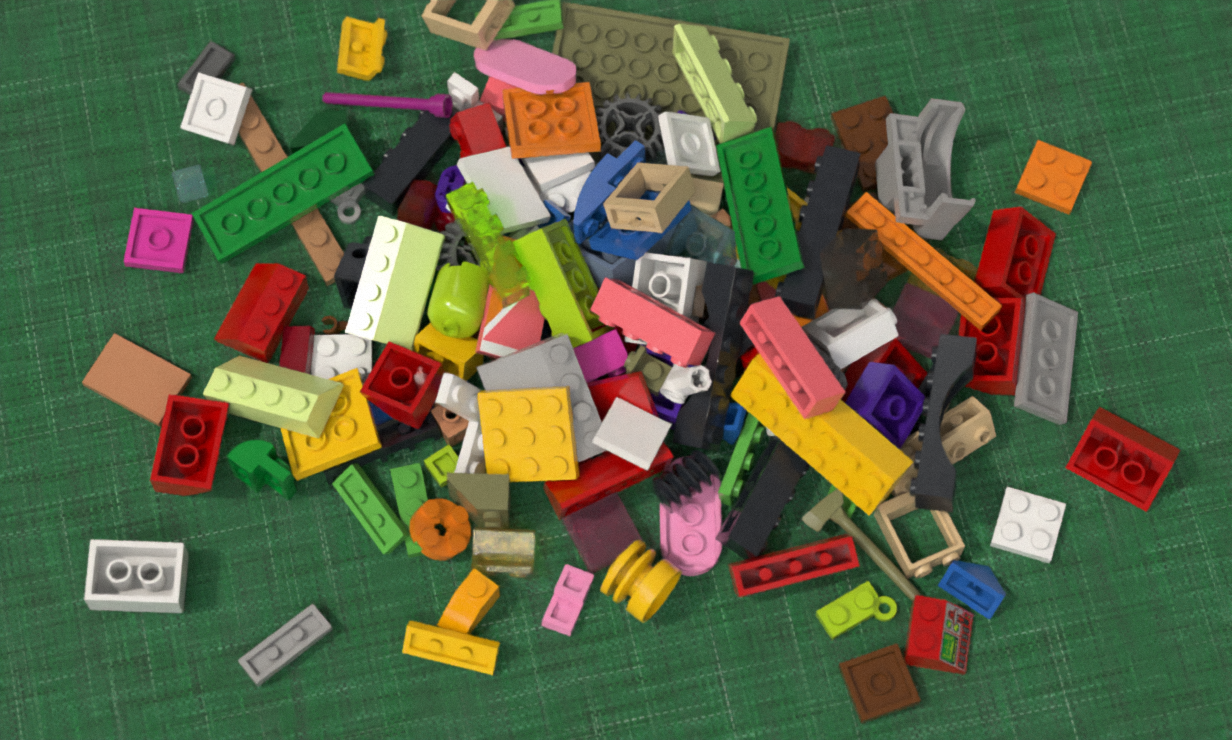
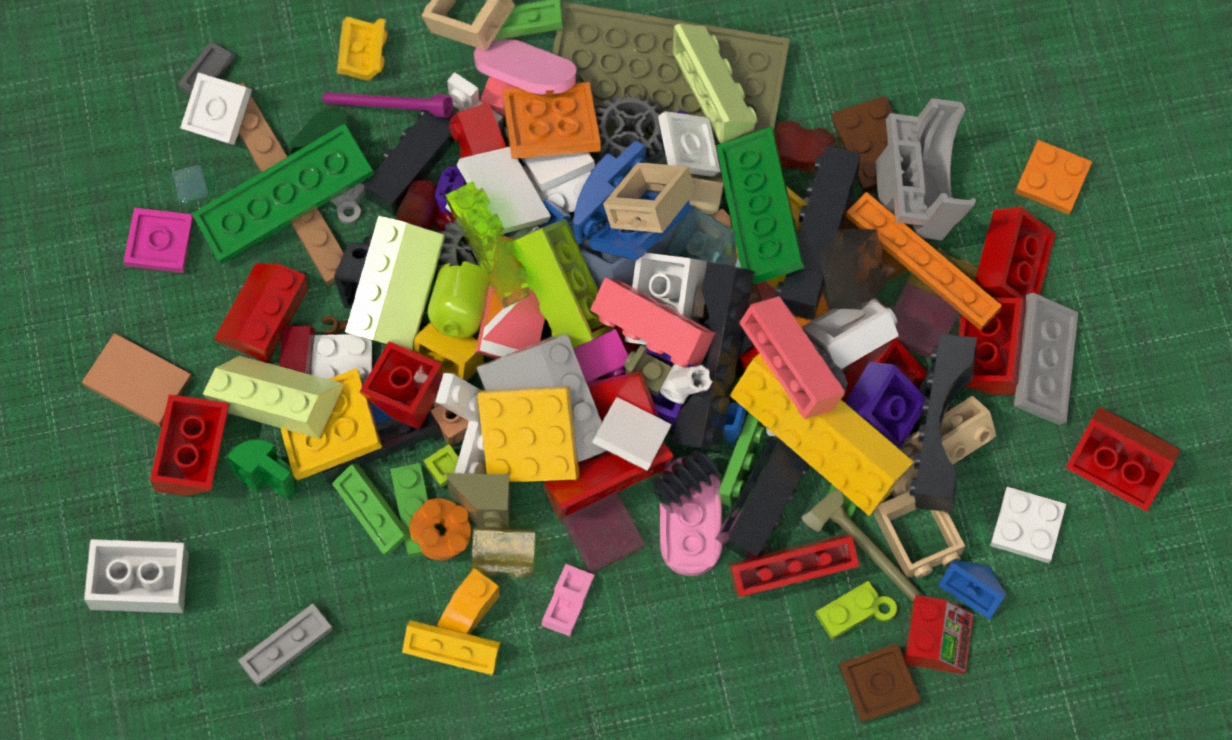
yellow wheel [600,539,682,623] -> none

